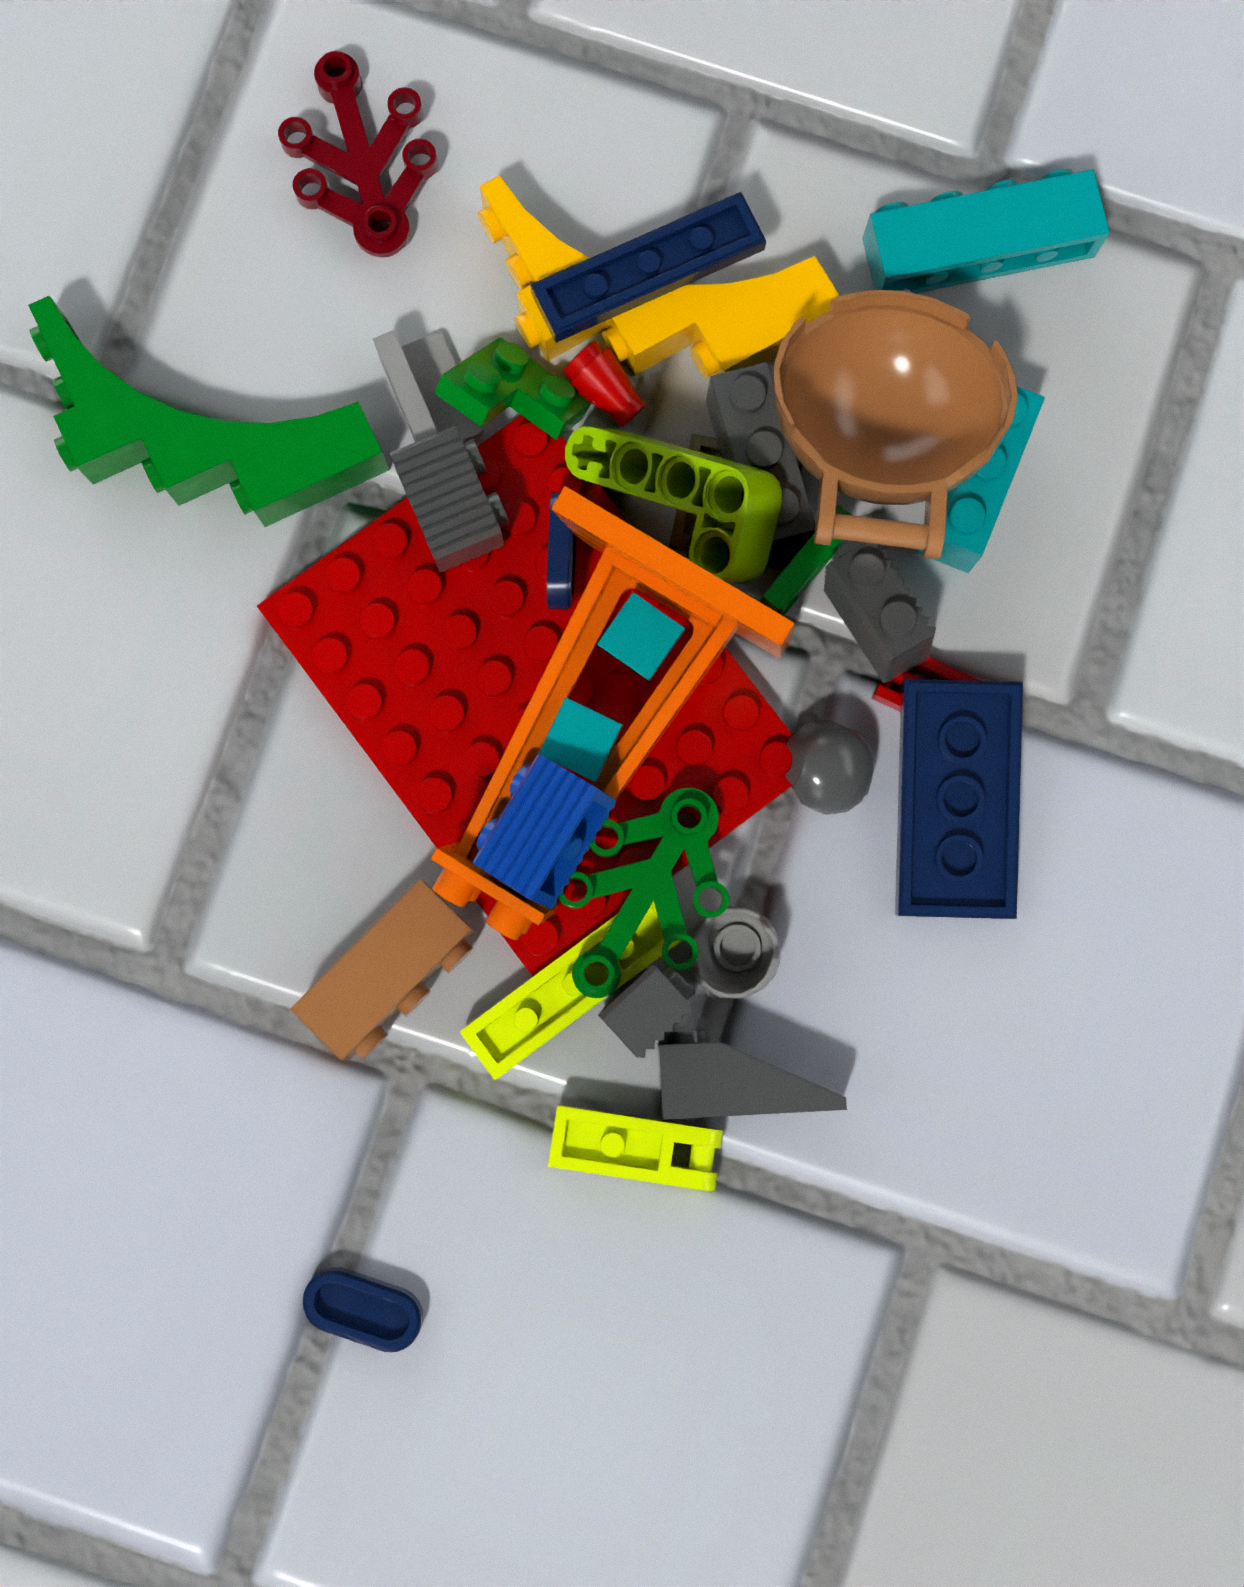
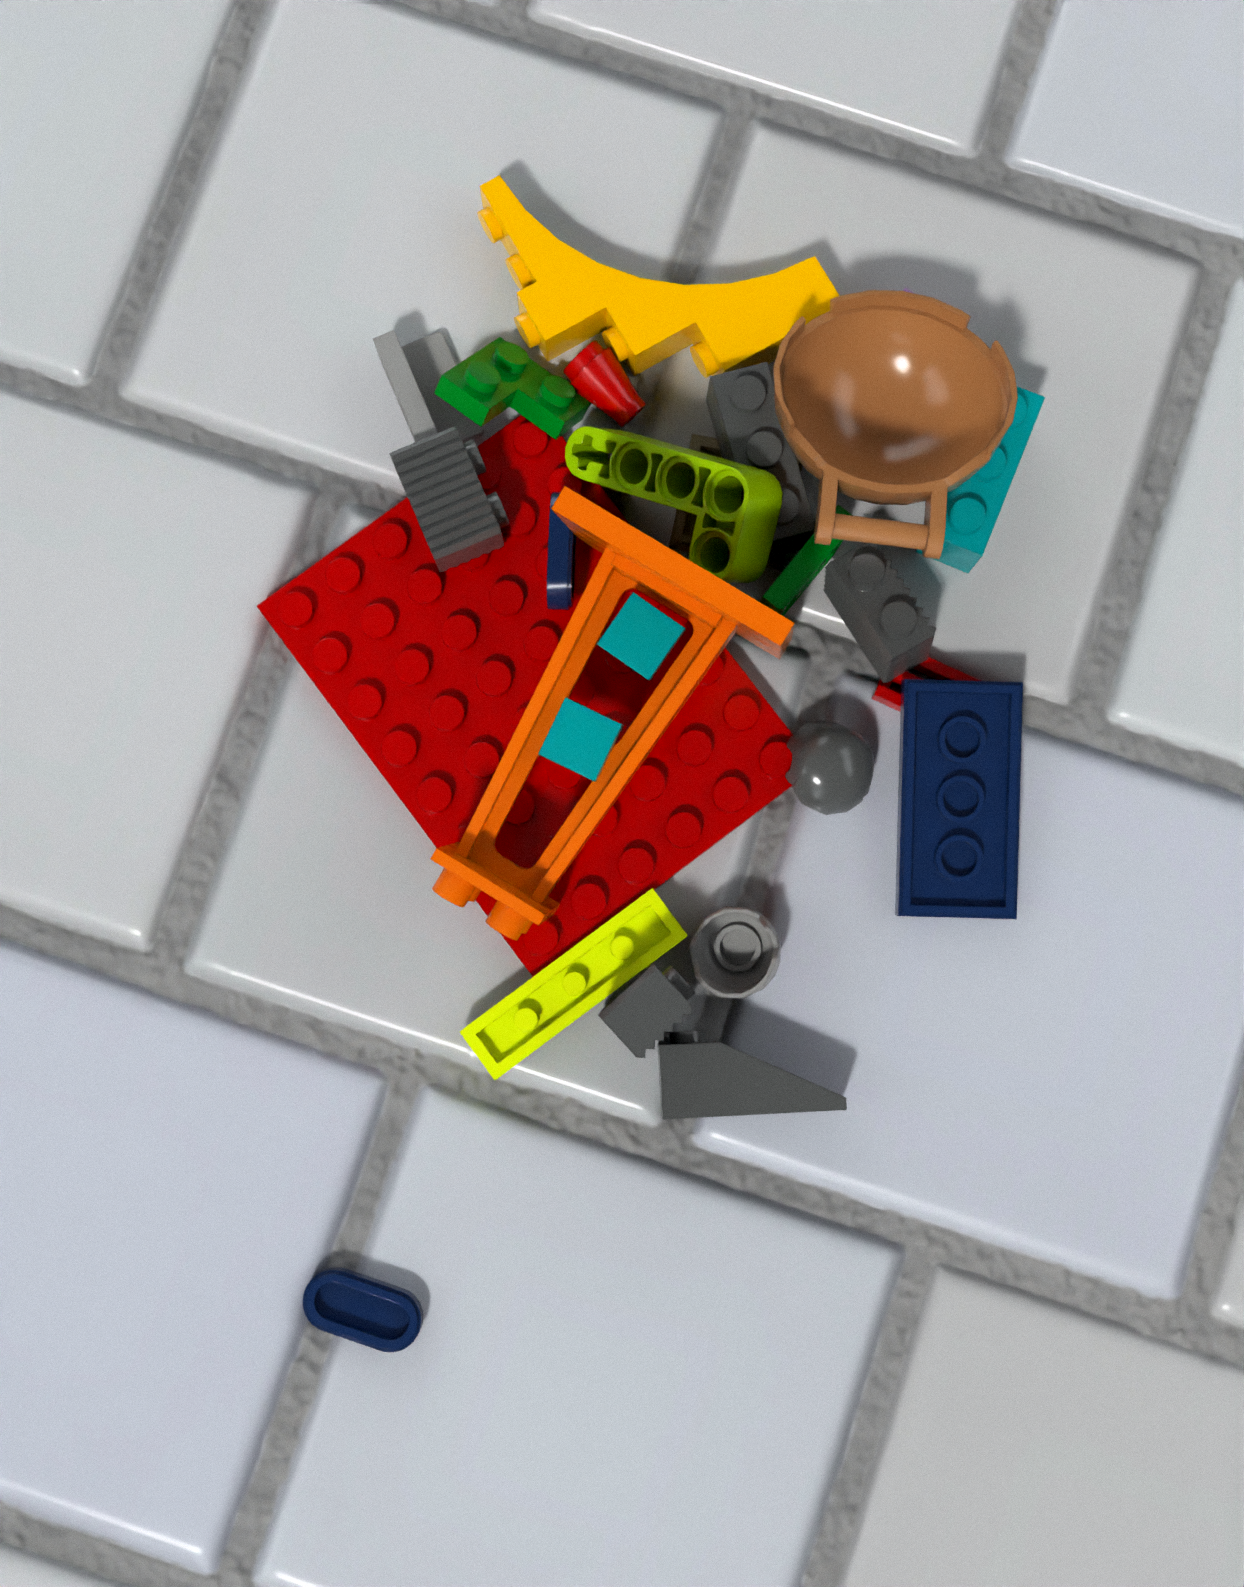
green arch [28,295,389,527] -> none
dark red plant [278,51,438,258] -> none
medium nougat brick [290,879,476,1061] -> none
blue brick [472,753,616,909] -> none
dark blue tile [530,191,766,343] -> none
neon yellow plate [548,1105,724,1191] -> none
green plant [559,788,729,999] -> none
teal brick [862,169,1110,293] -> none

